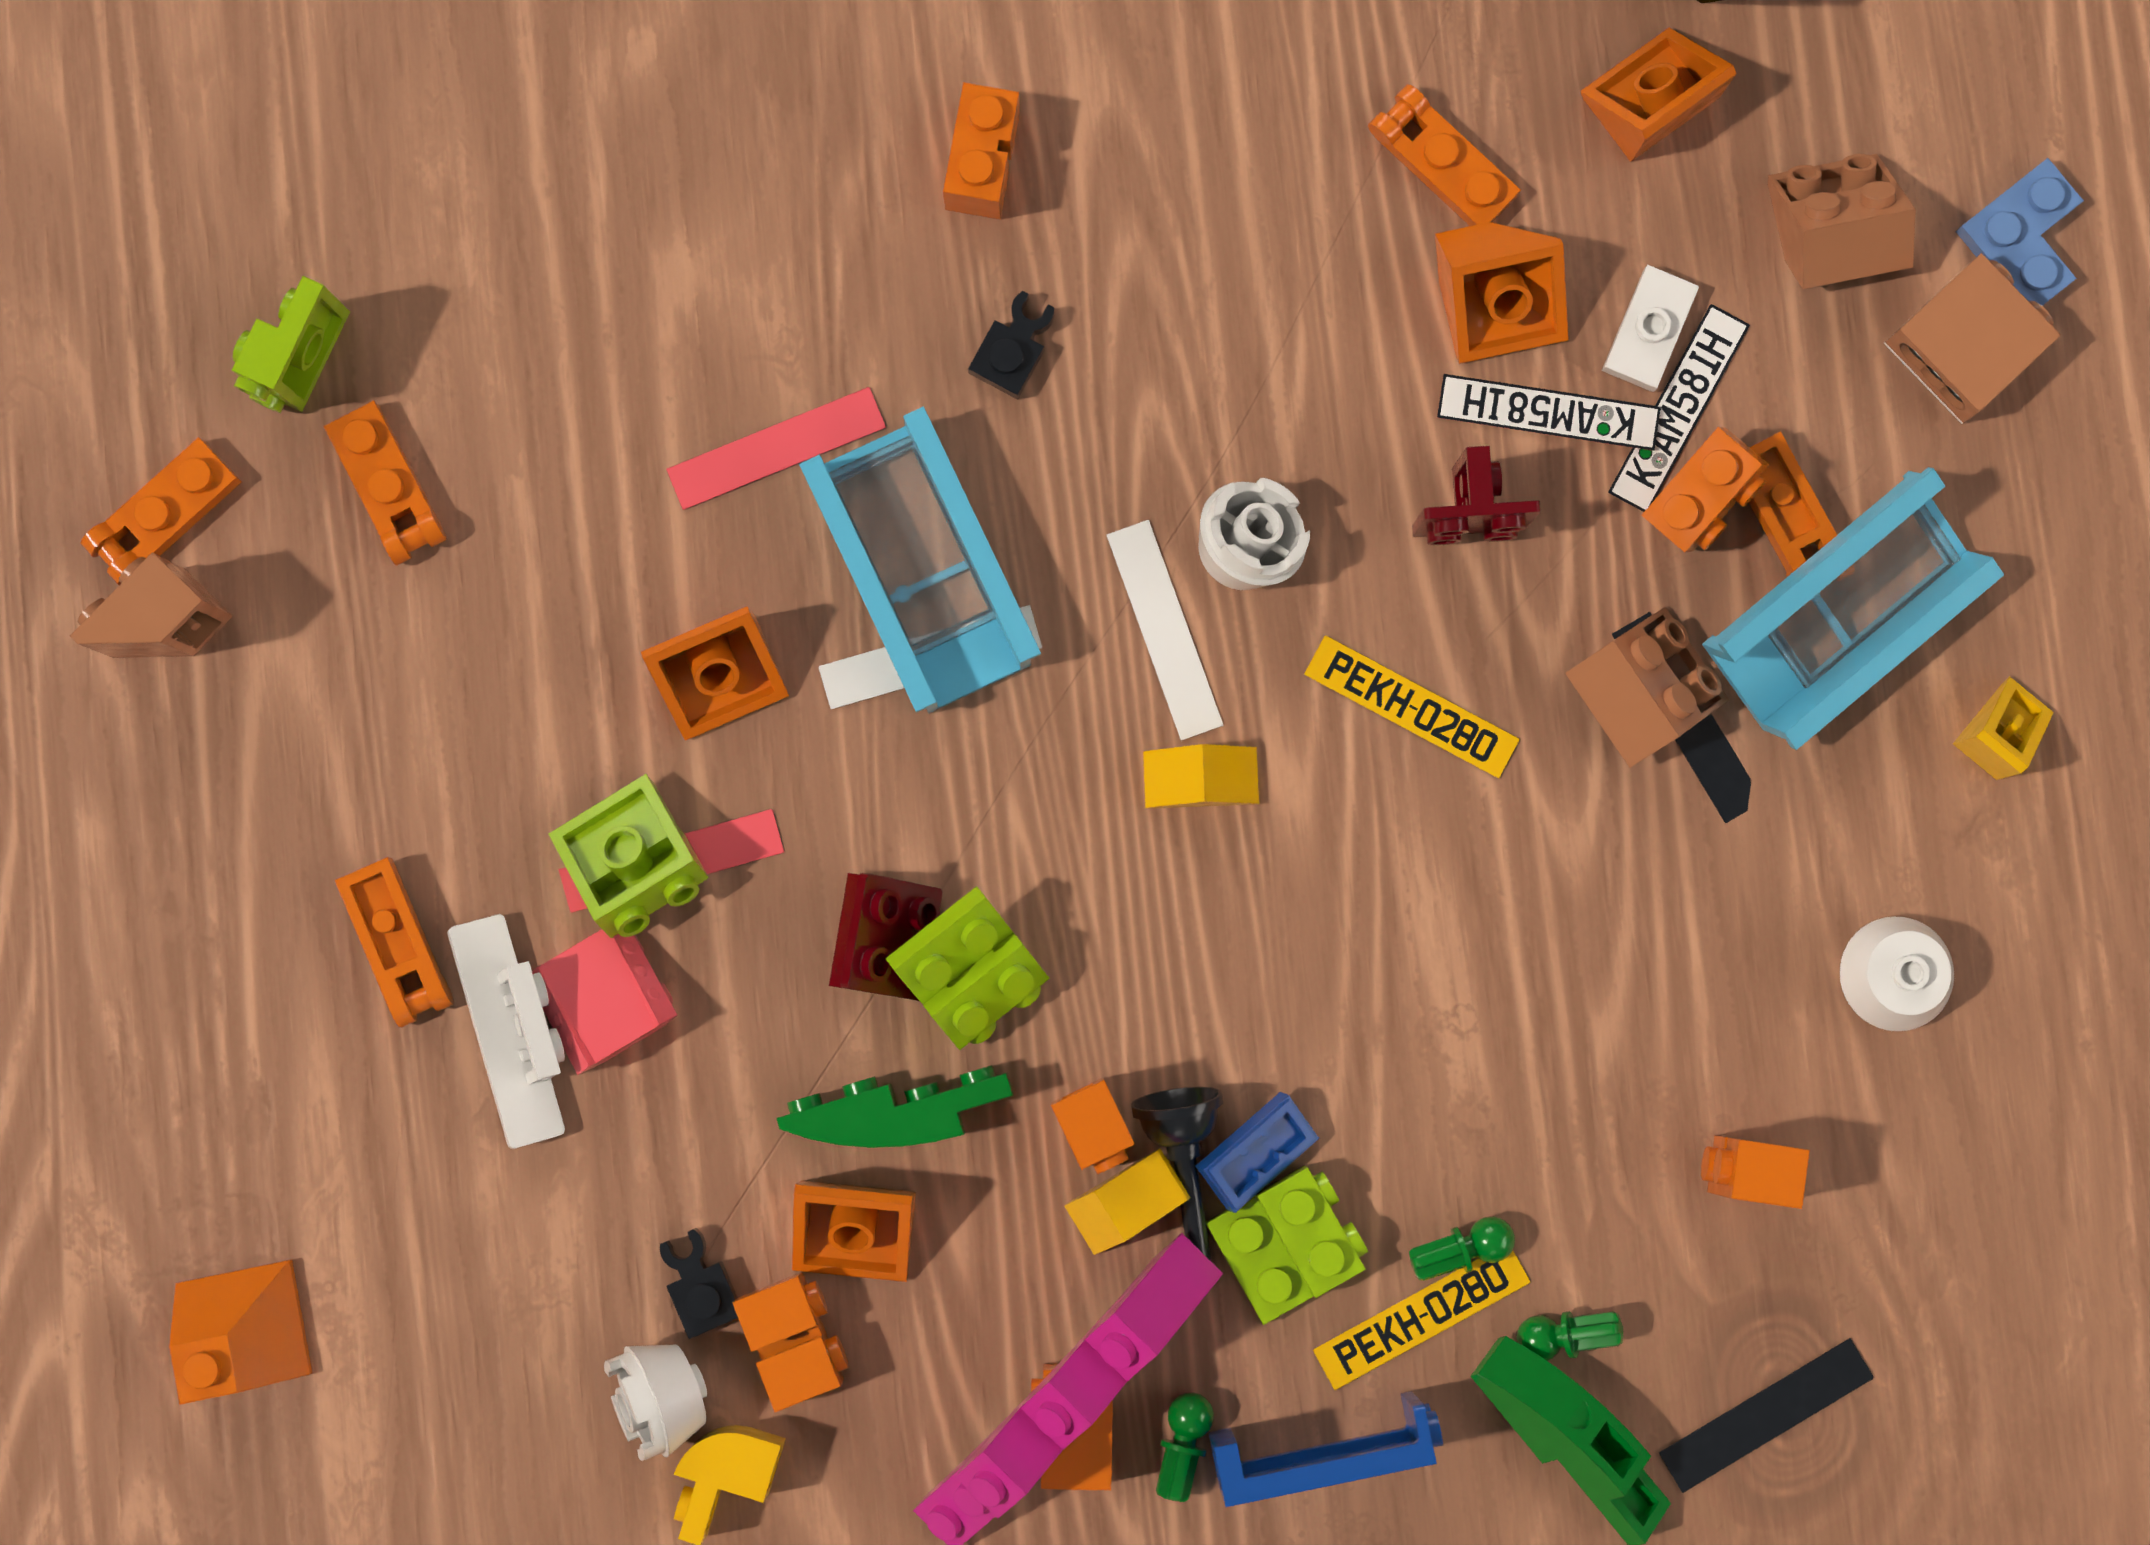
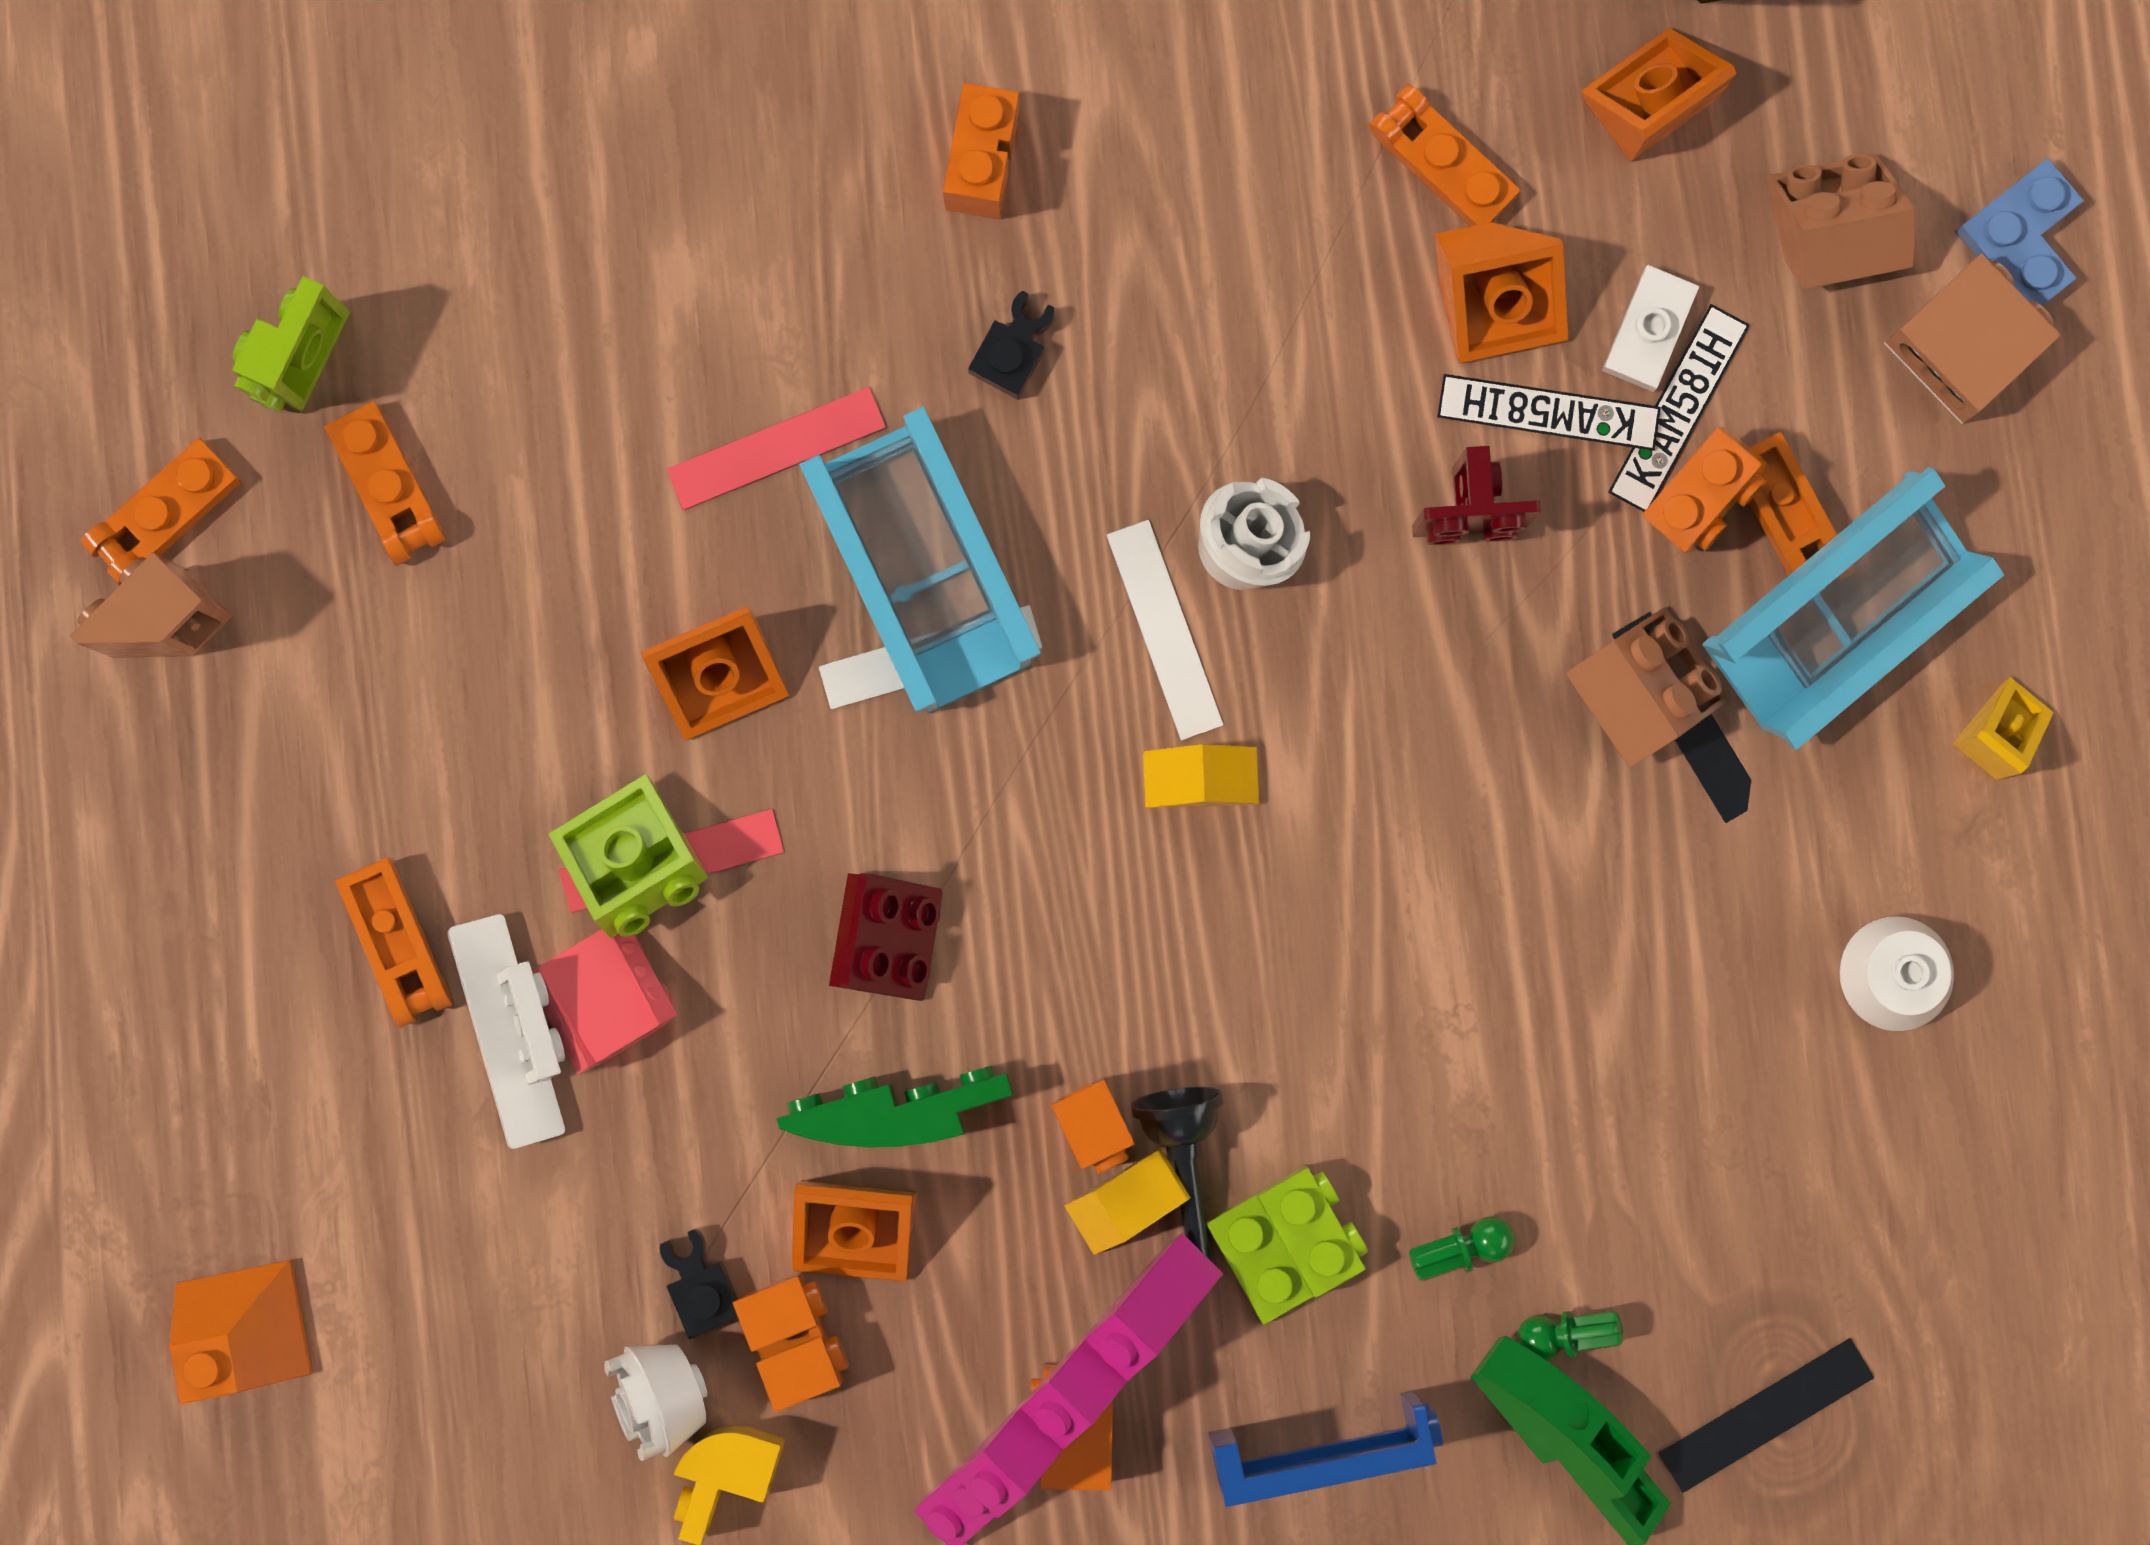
lime plate [885,886,1050,1050] -> none
green axle [1156,1392,1214,1502] -> none
blue plate [1196,1092,1319,1213] -> none
yellow sticker [1304,635,1519,778] -> none
yellow sticker [1313,1251,1530,1390] -> none
orange piece [1701,1135,1810,1209] -> none

